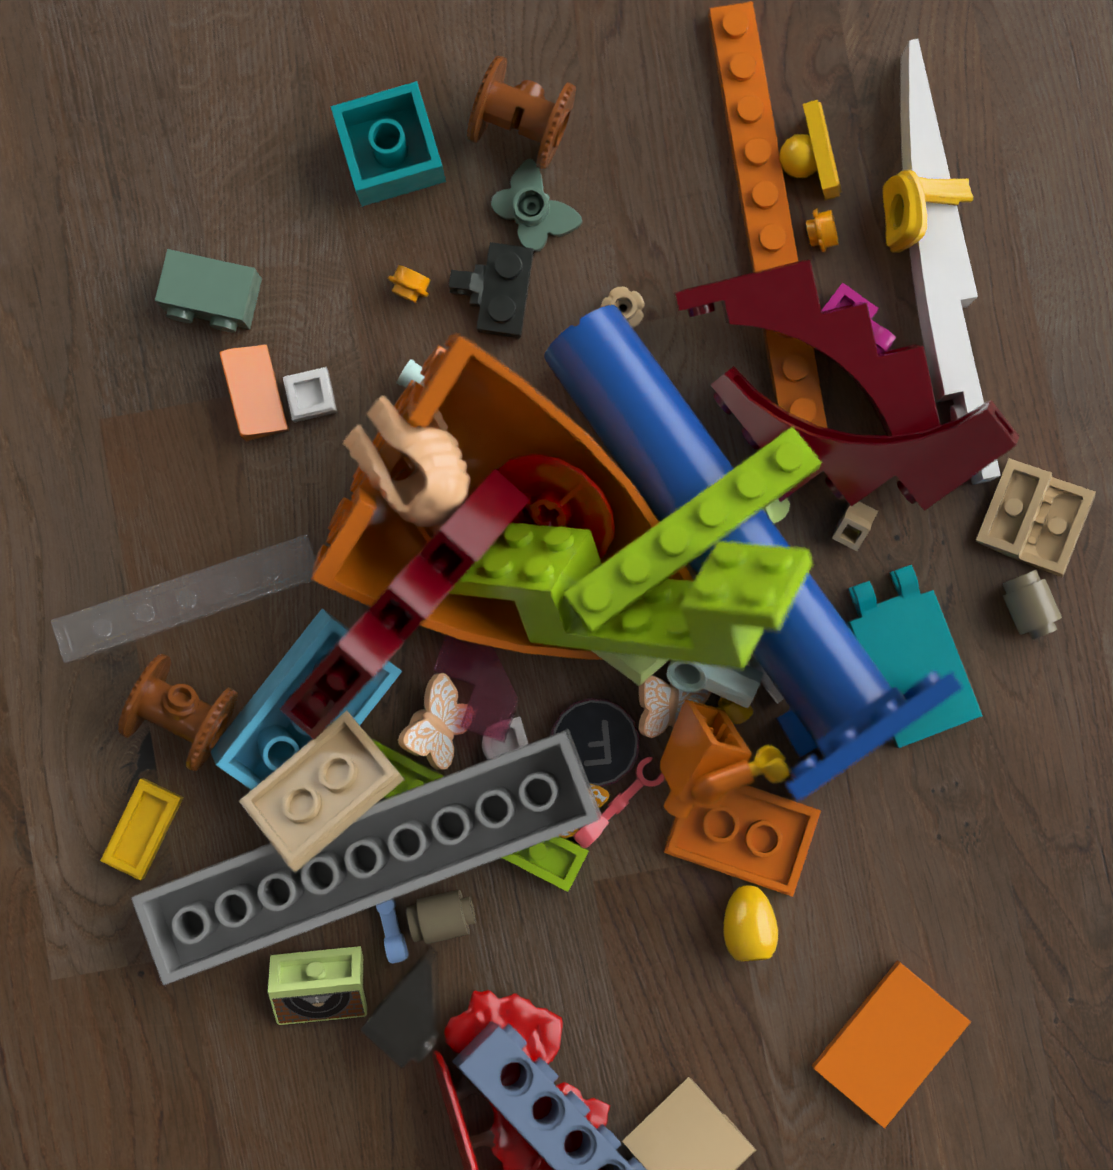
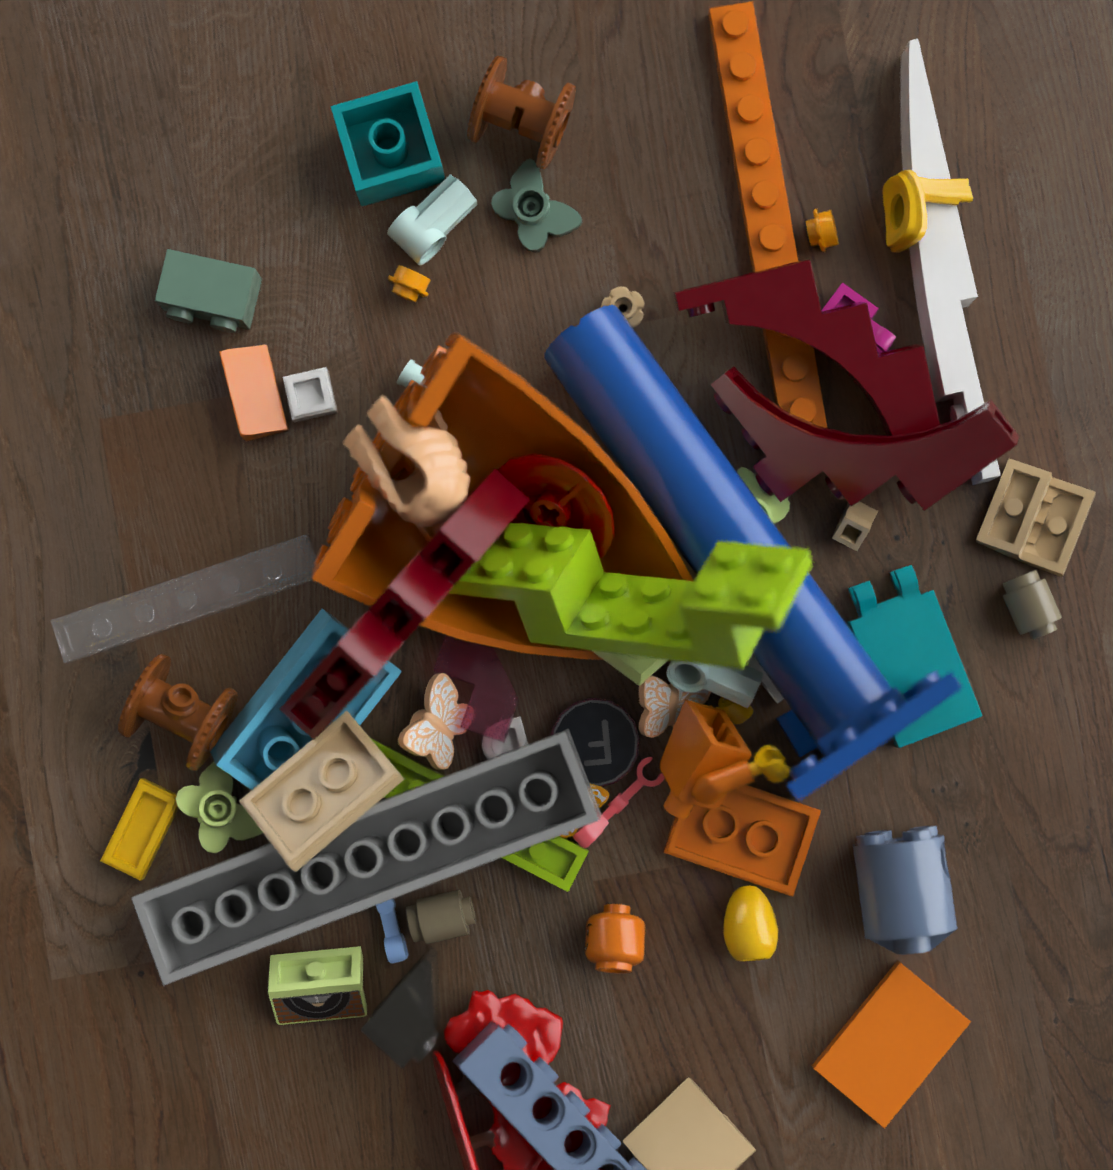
pearl dark grey hinge [448,242,534,338] -> none
lime plate [563,426,822,634] -> none
yellow tile [780,100,842,200] -> none
none -> yellowish green animal [176,762,263,853]
none -> light aqua piece [387,174,478,266]
none -> orange head [585,904,646,974]
none -> sand blue cylinder [853,825,957,954]

